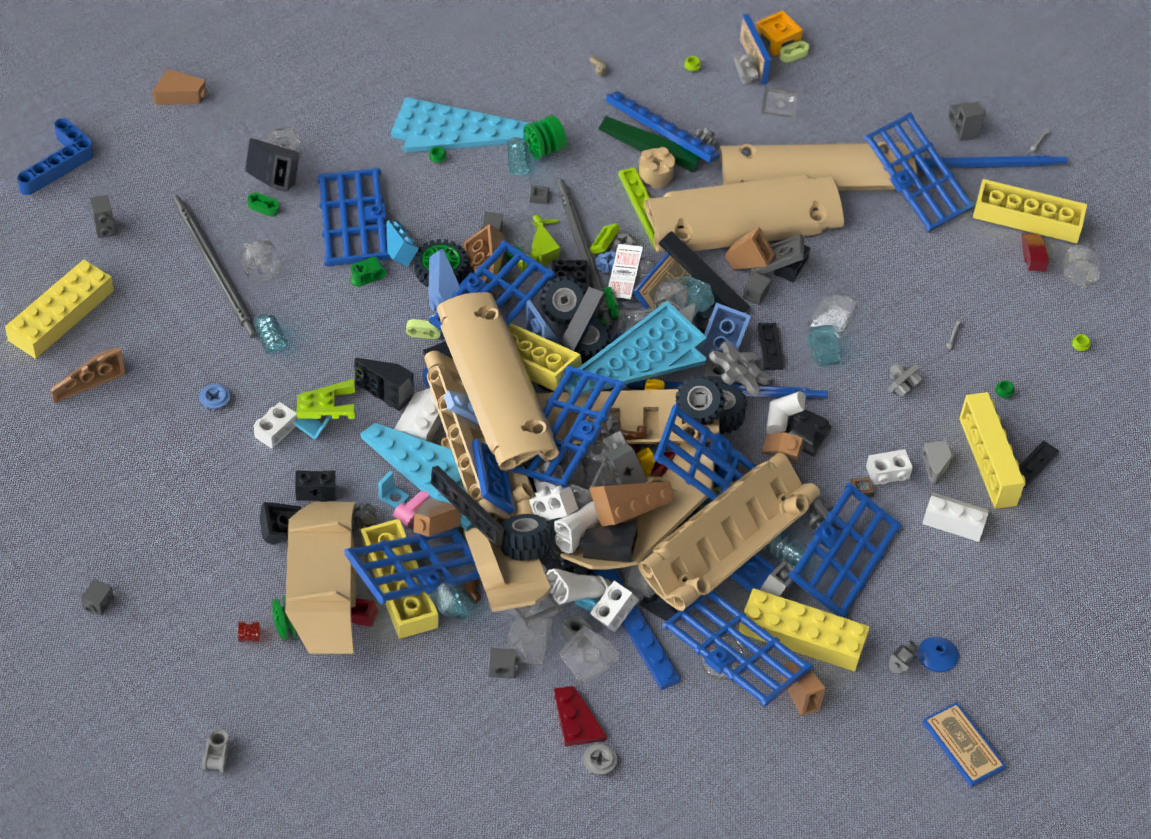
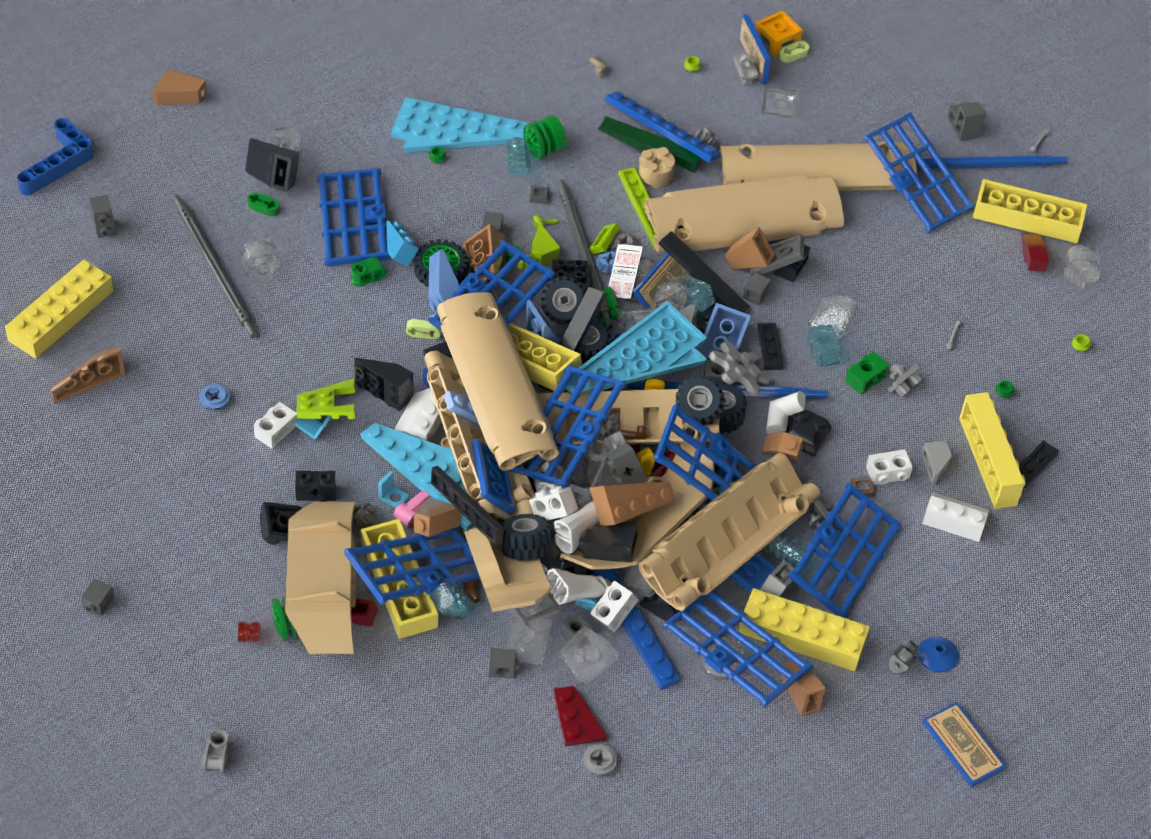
clear light blue piece [253,314,287,354] -> none
none -> green brick [845,351,890,395]

